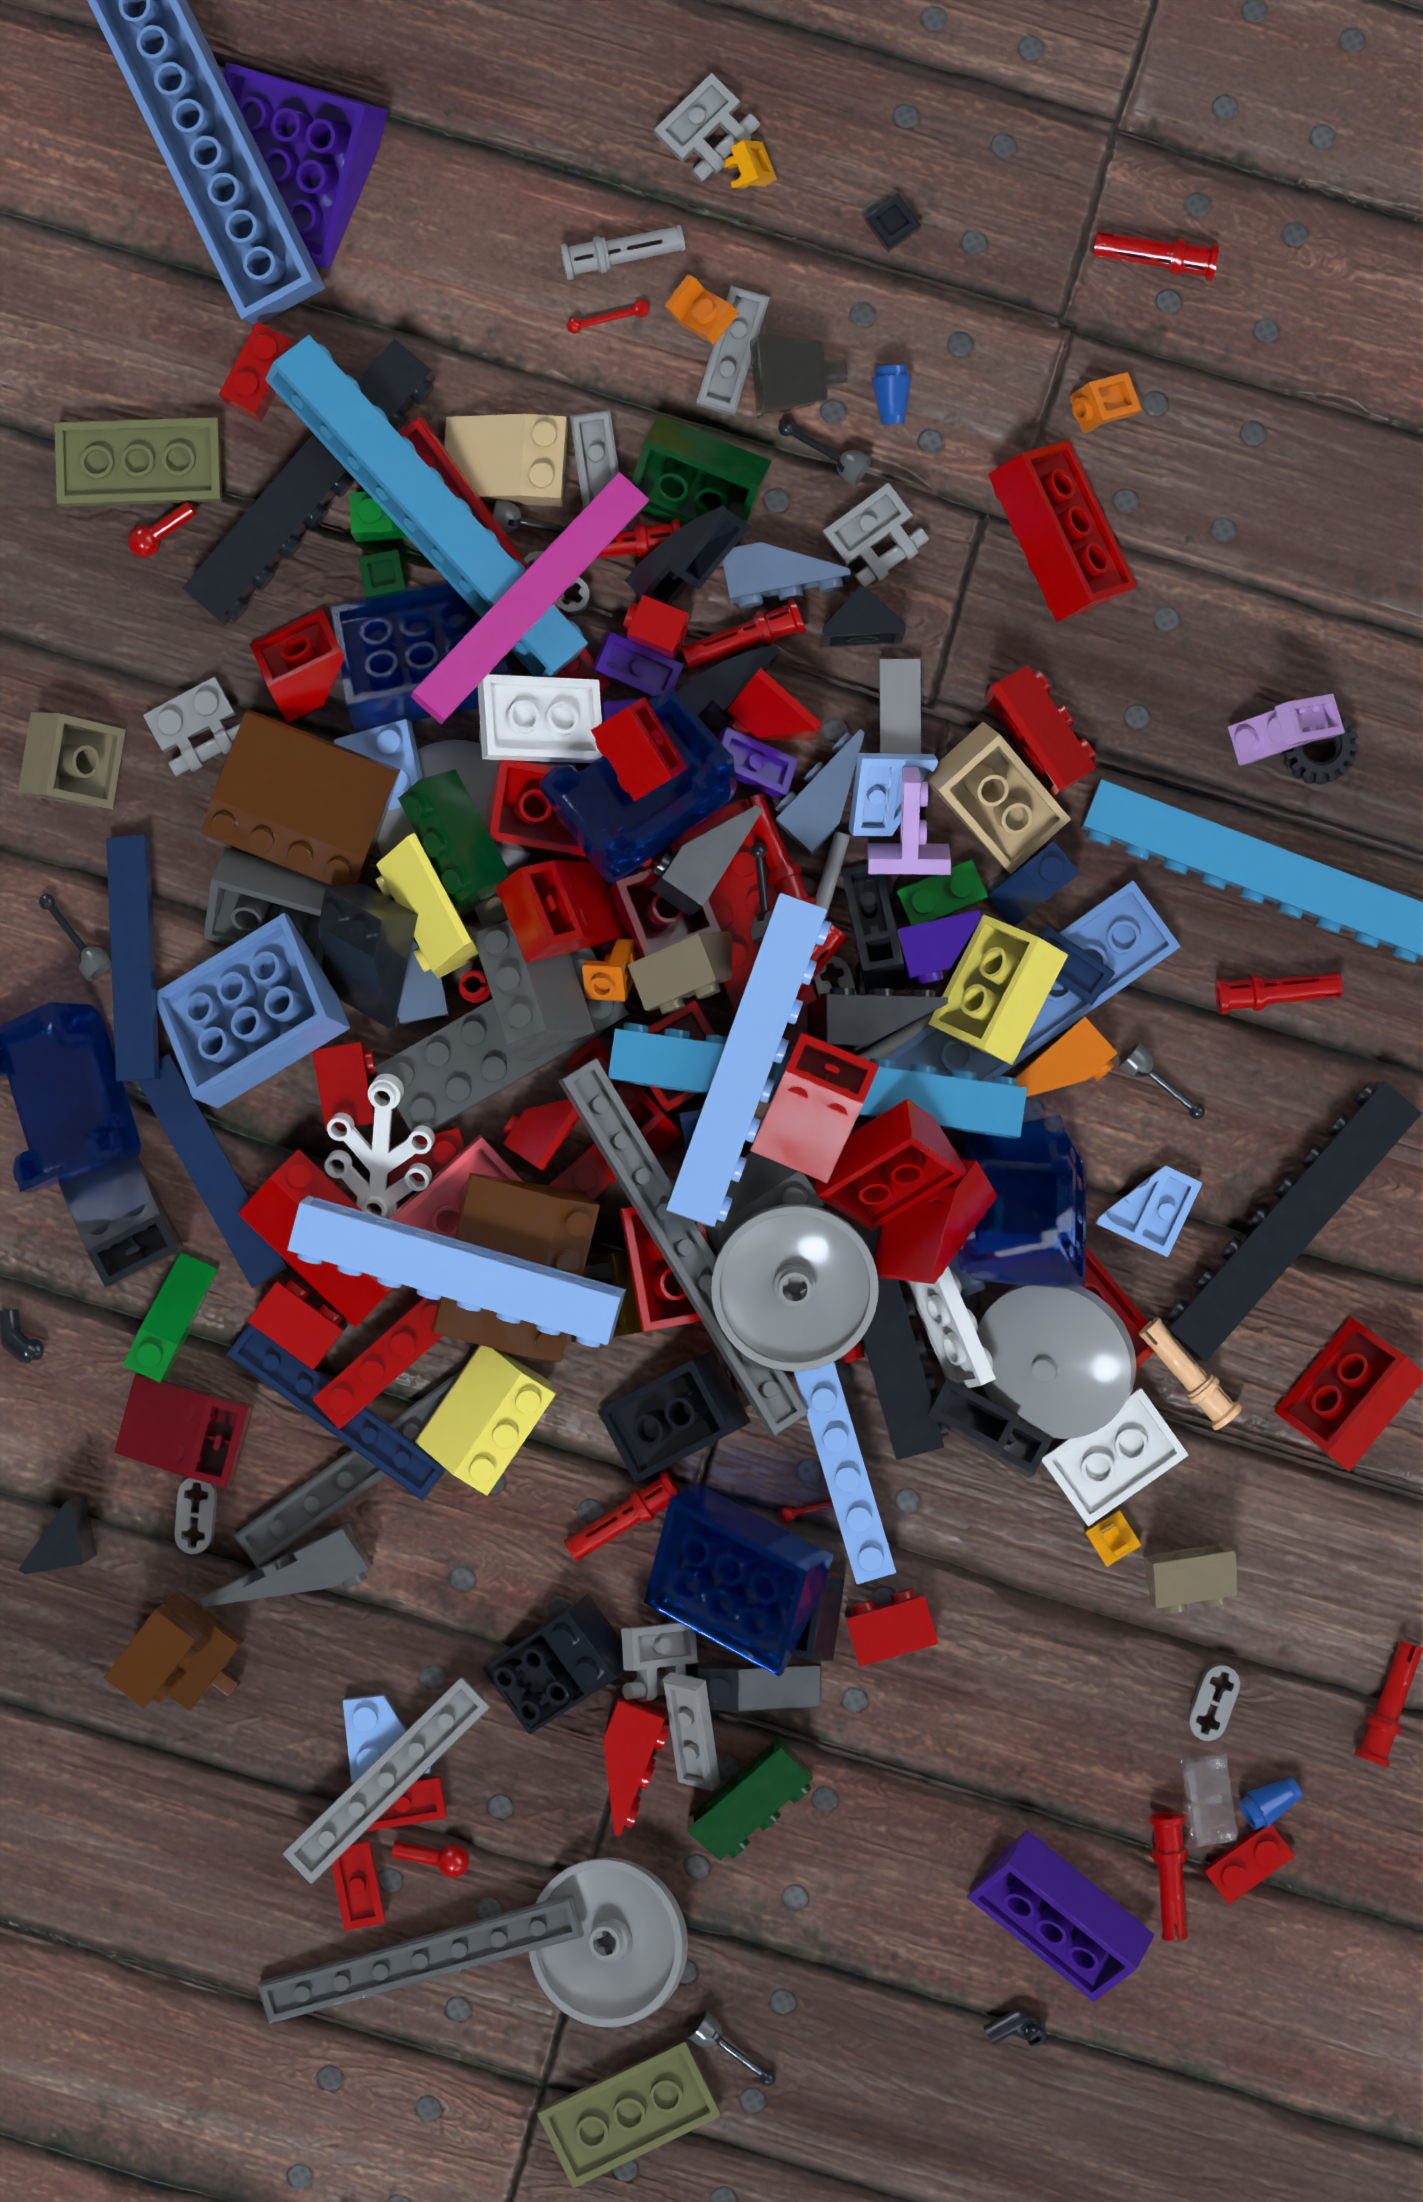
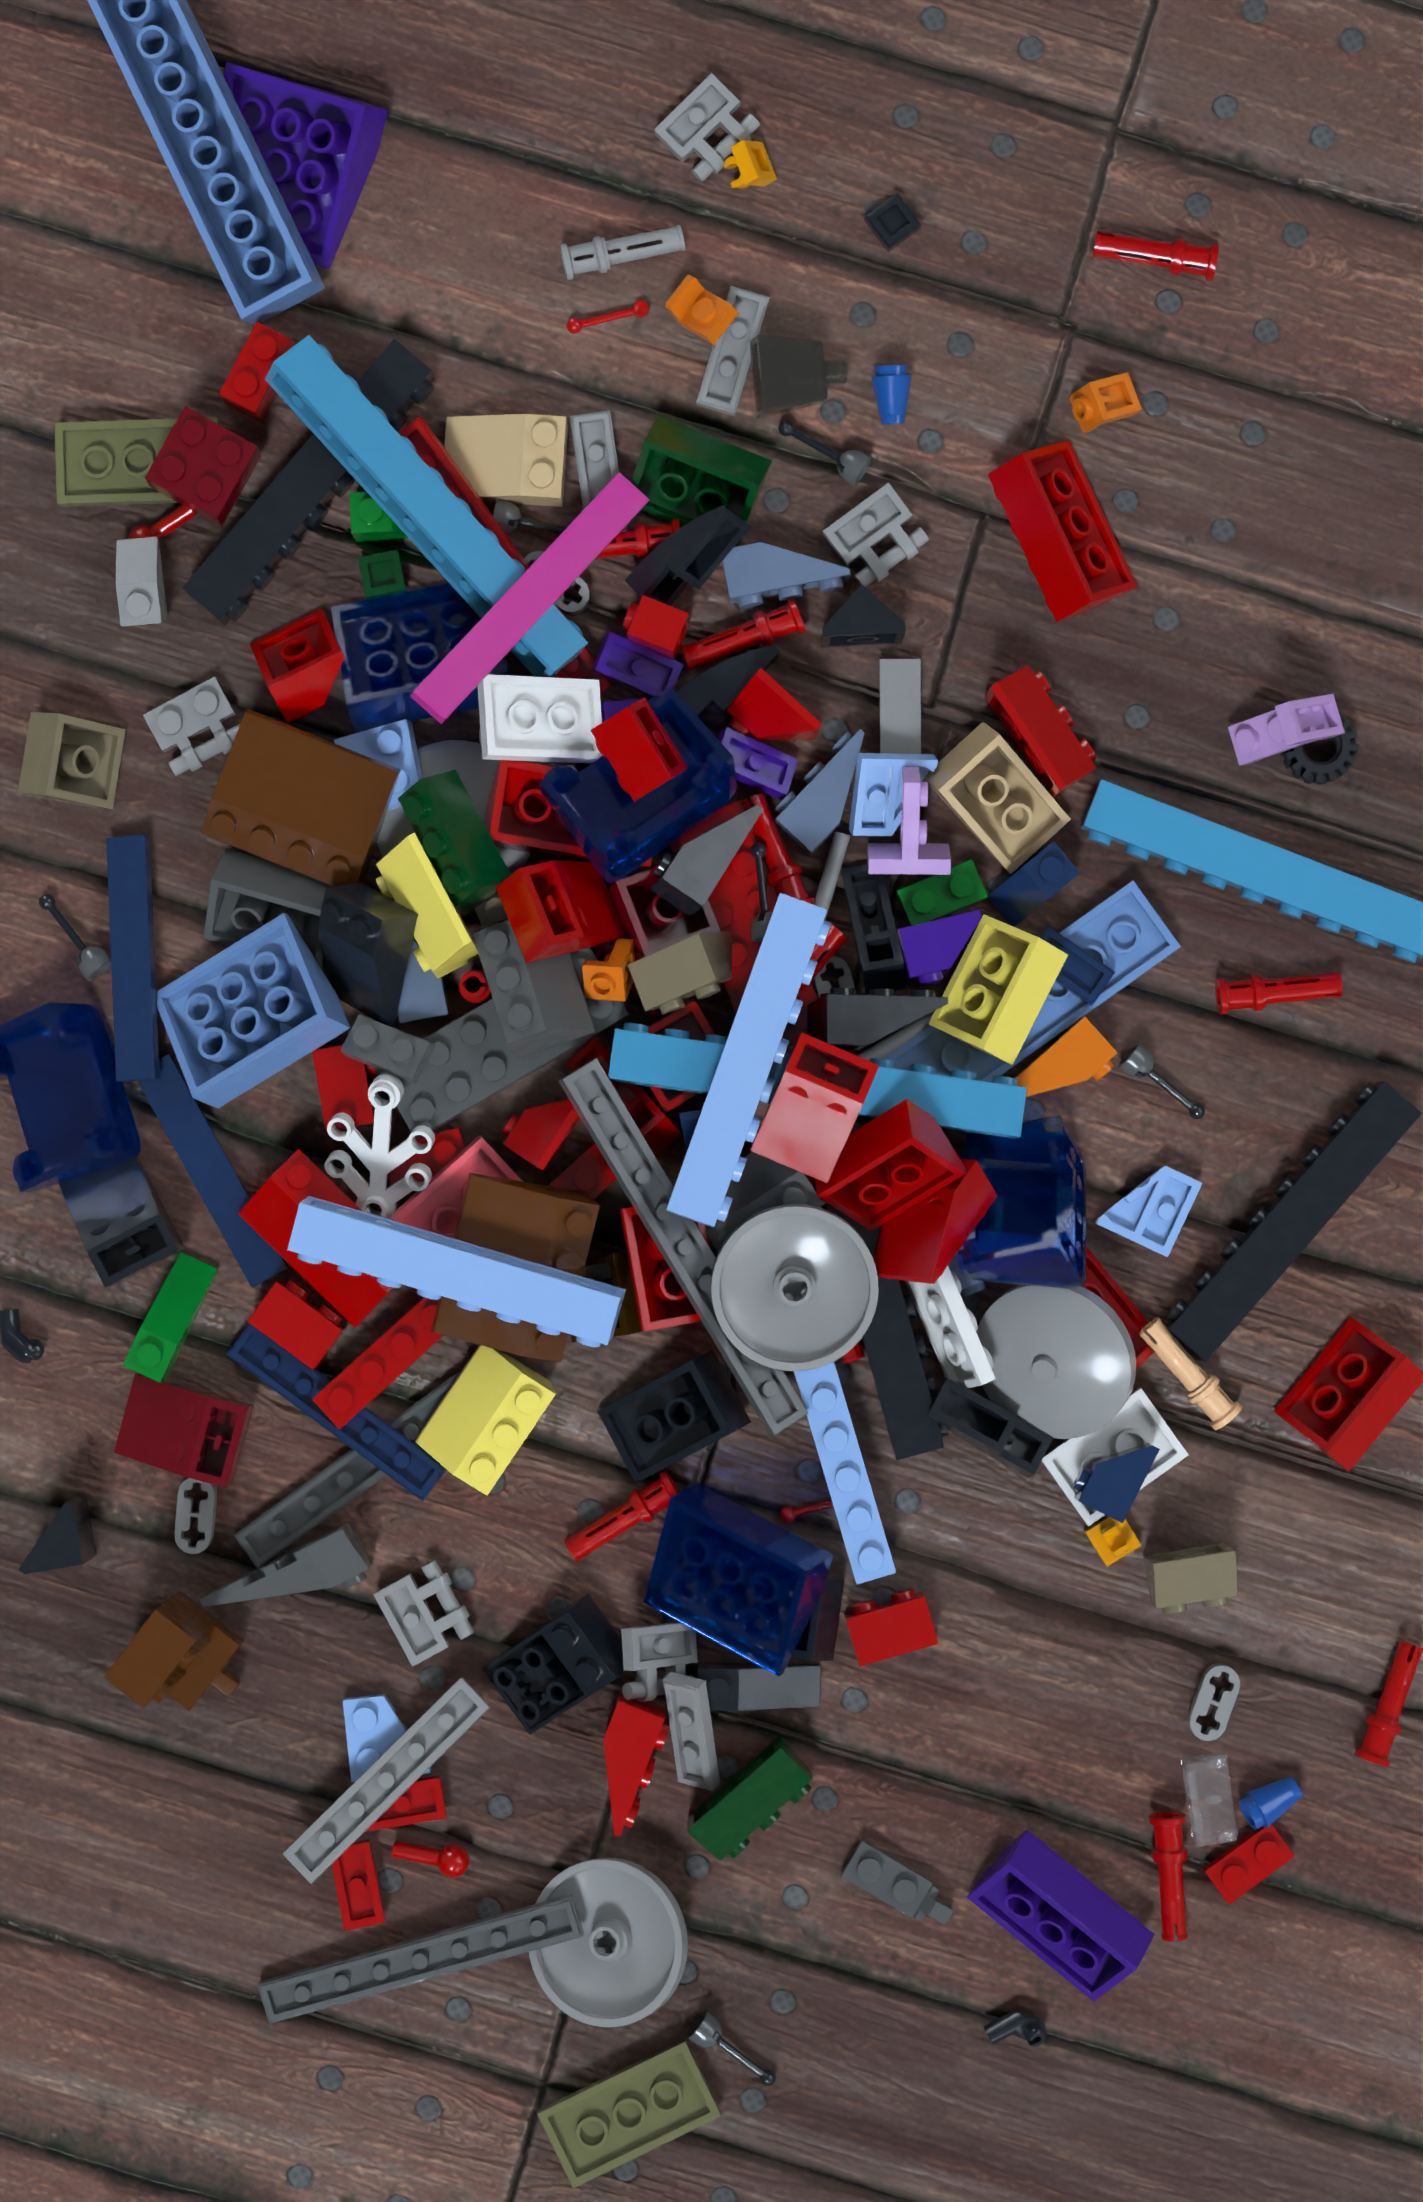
none -> light grey slope [116,536,168,627]
none -> dark red brick [145,406,262,527]
none -> dark grey plate [341,1014,434,1084]
none -> light grey plate [373,1560,474,1667]
none -> dark grey hinge [841,1839,954,1925]
none -> dark blue slope [1072,1443,1160,1523]

